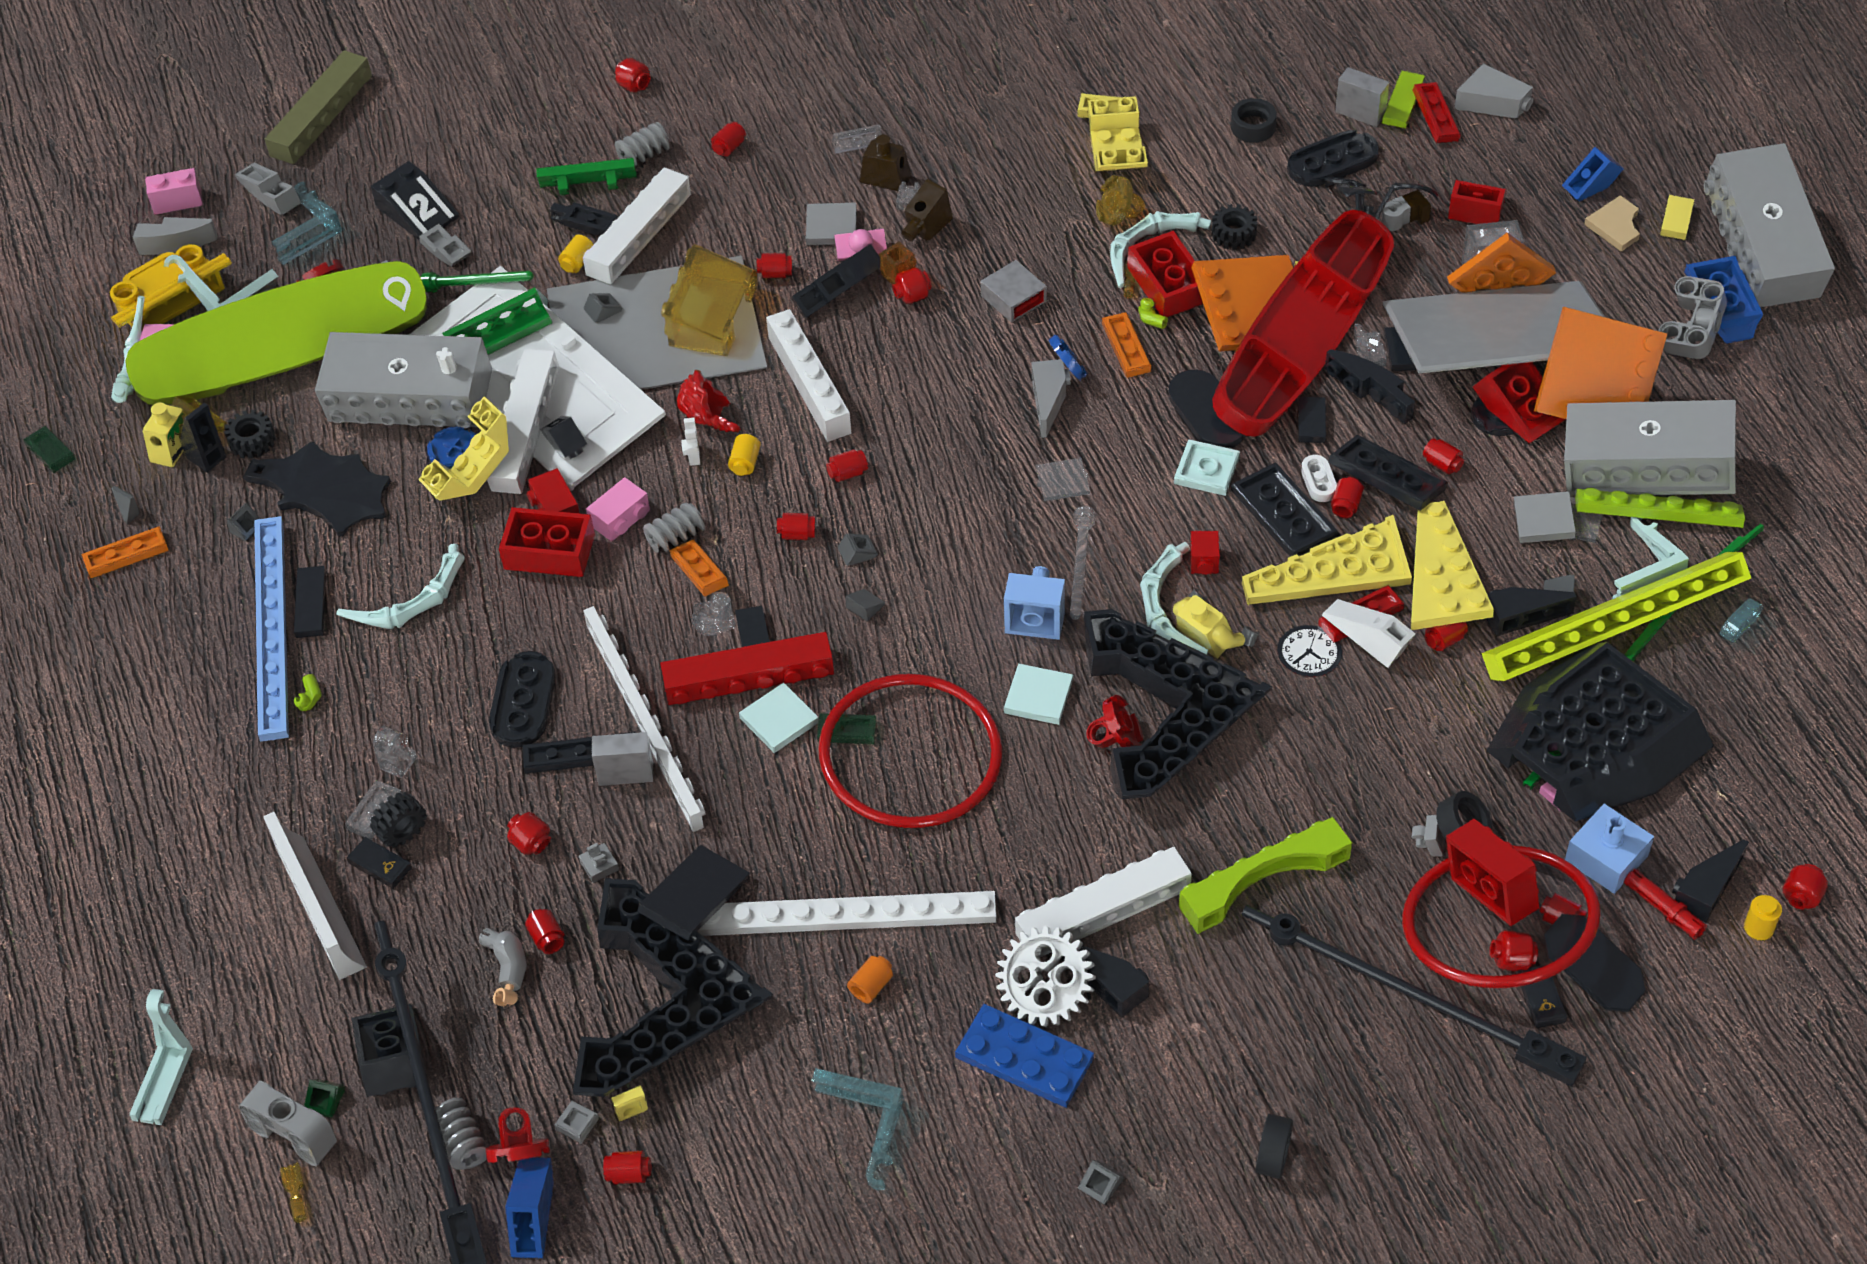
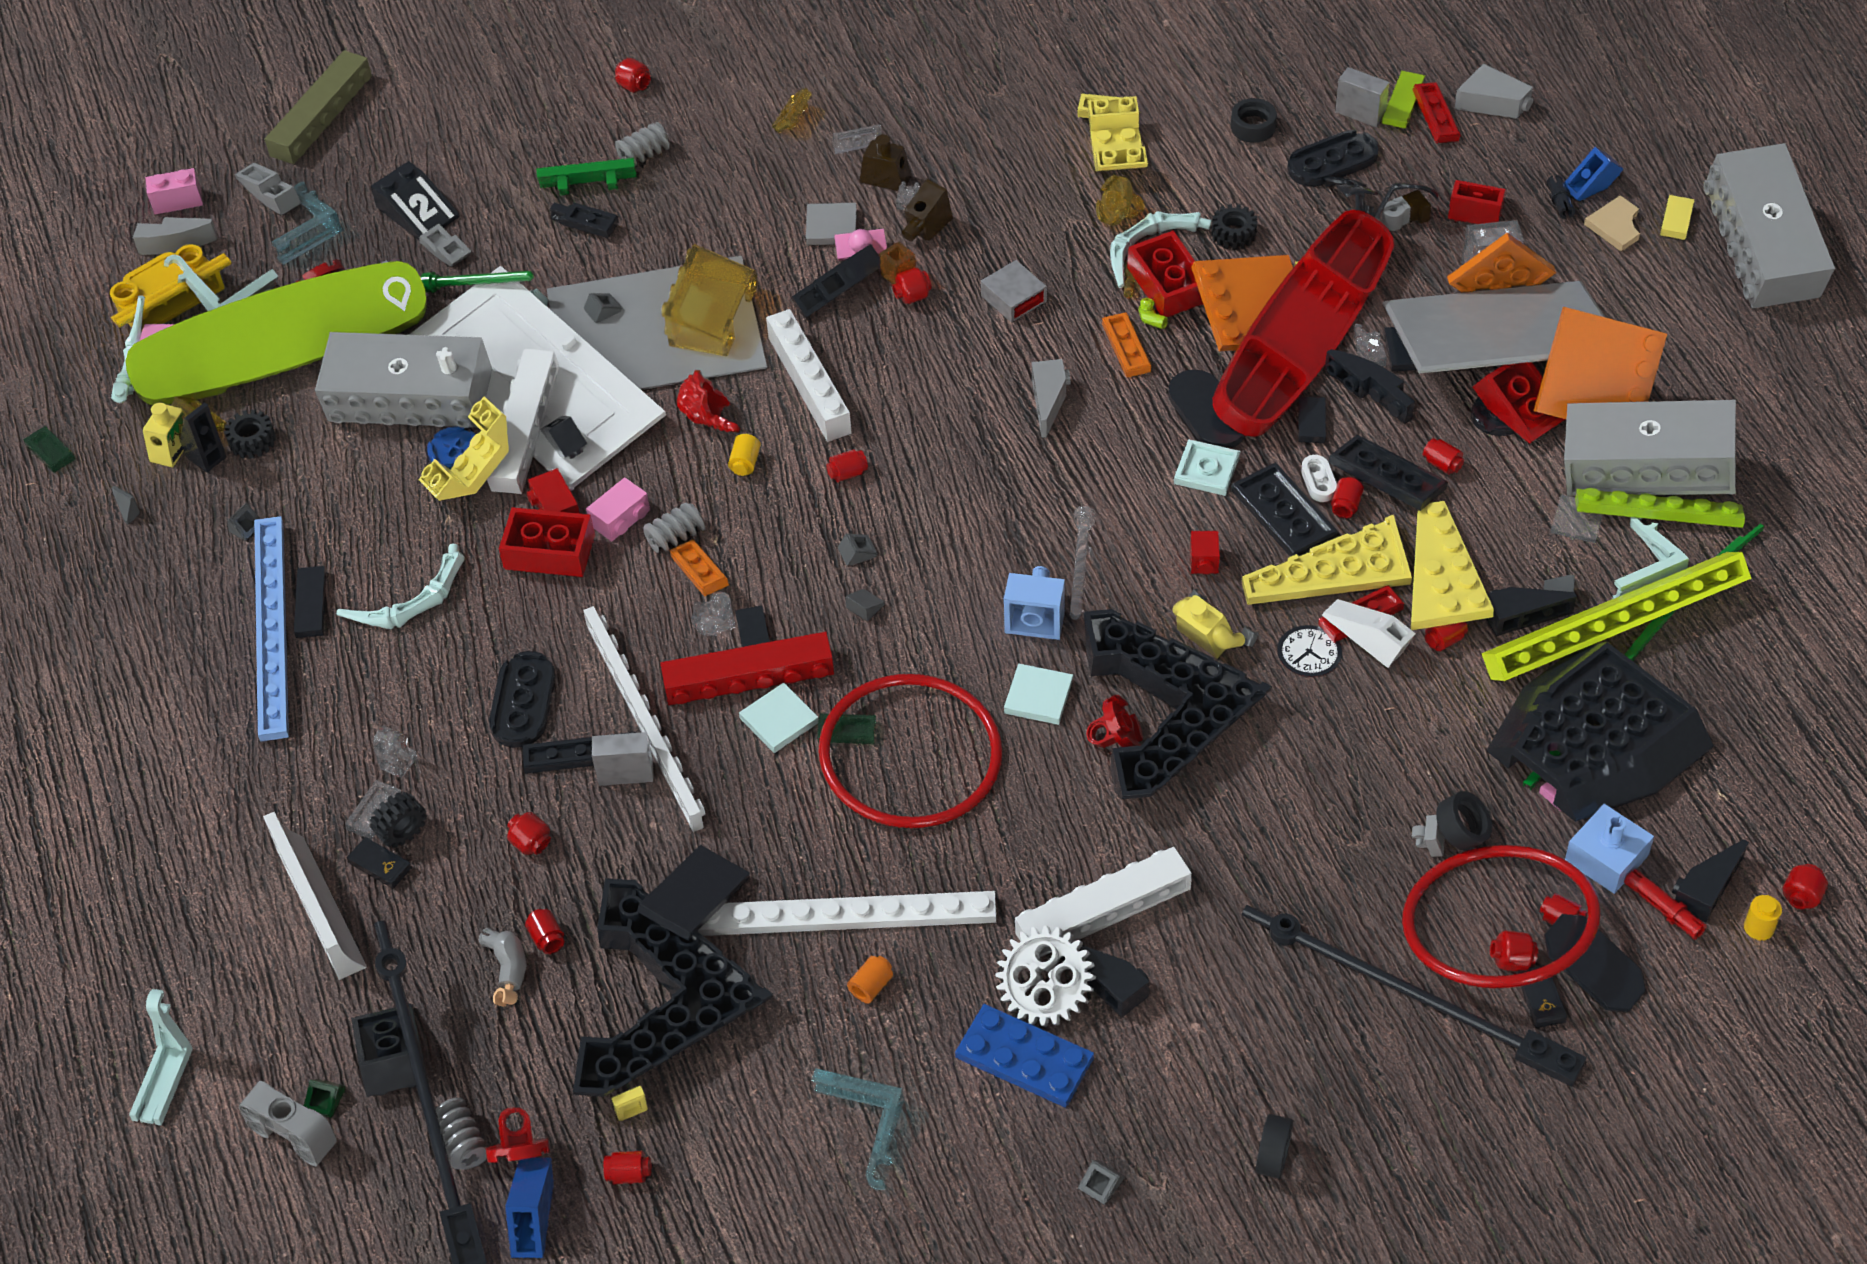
orange tile [81,526,169,578] -> none
black animal [243,442,391,537] -> none
clear yellow piece [280,1162,306,1222] -> none
lime arm [294,674,322,711] -> none
green fence [442,287,553,355] -> none
light grey tile [554,1101,599,1144] -> none
yellow brick [558,235,594,273] -> none
light grey tile [578,843,619,883] -> none
white brick [583,168,691,285] -> none
white plate [681,418,700,466] -> none
red brick [711,122,746,157] -> none
red brick [757,253,792,278] -> none
red brick [777,512,815,540] -> none
clear piece [1035,458,1090,501] -> none
blue tile [1048,334,1087,380] -> none
light aqua animal [1140,542,1208,654] -> none
lime arch [1179,817,1352,934] -> none
red brick [1446,819,1539,926] -> none
light grey tile [1514,491,1575,543] -> none
light grey beam [1658,276,1727,359] -> none
blue slope [1684,256,1763,344] -> none
clear light blue beam [1720,598,1763,643] -> none
none -> clear yellow plate [771,87,812,133]
none -> black pin [1546,175,1575,219]

